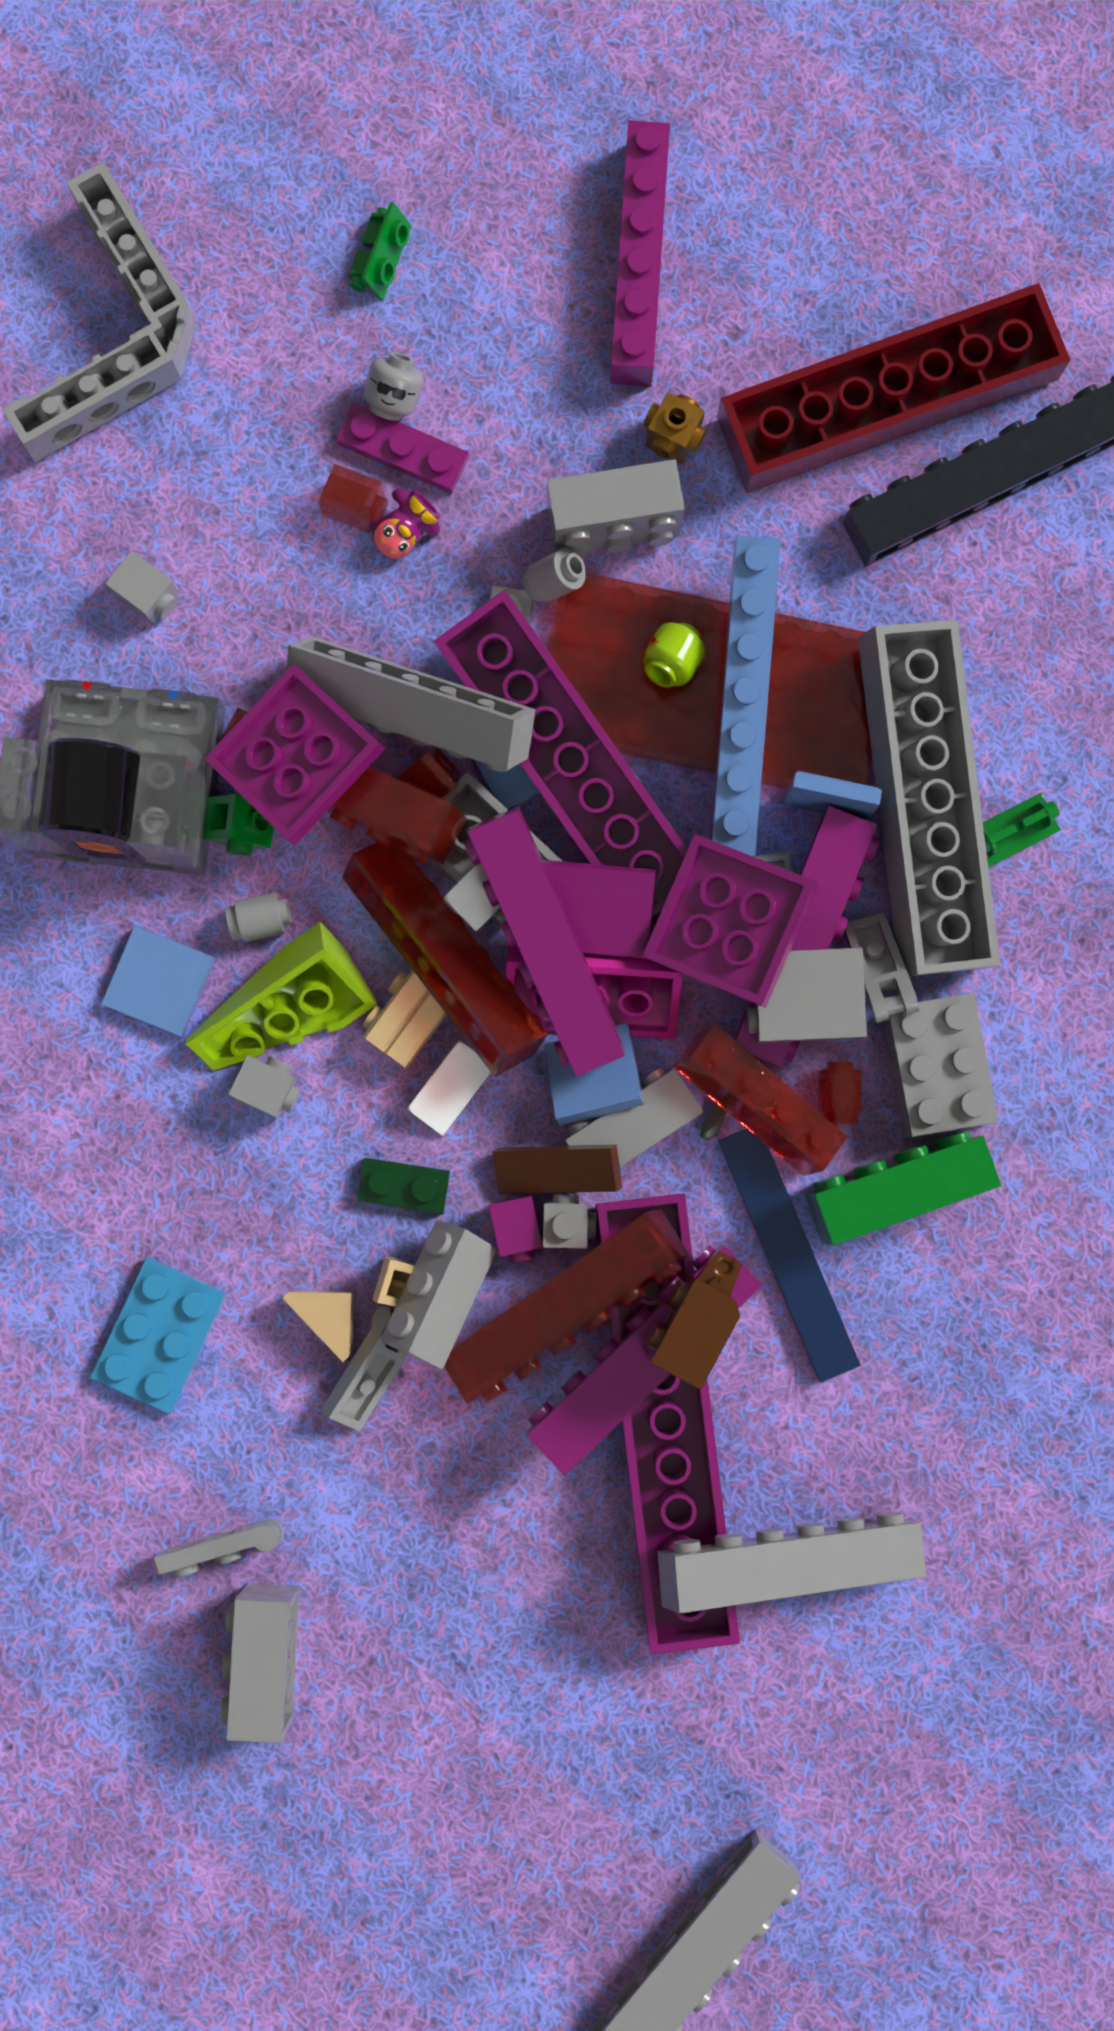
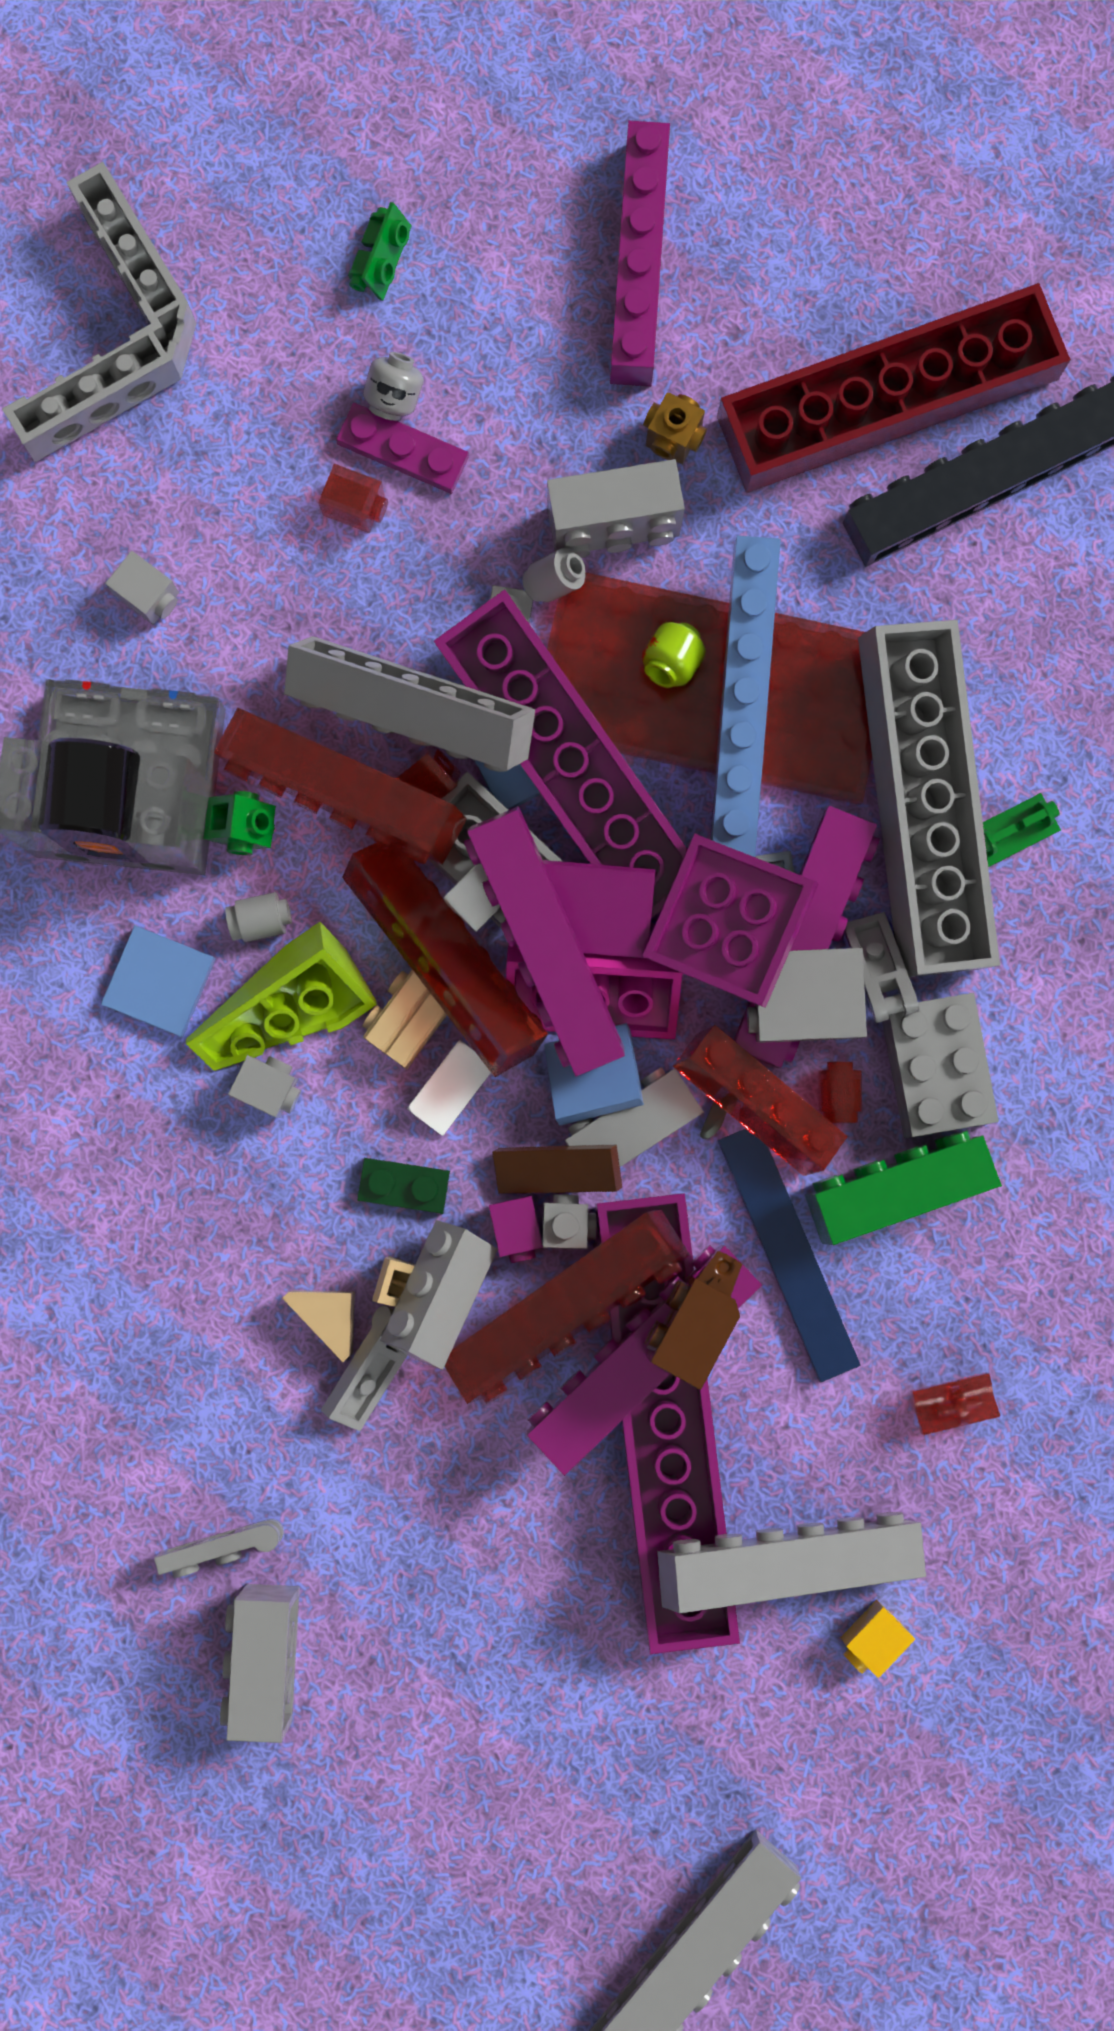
dark azure plate [90,1257,228,1414] -> none
magenta plate [204,663,385,846] -> none
animal [372,488,441,559] -> none
medium blue tile [783,771,882,821] -> none
none -> yellow brick [840,1599,915,1678]
none -> clear red hips [910,1372,1000,1435]

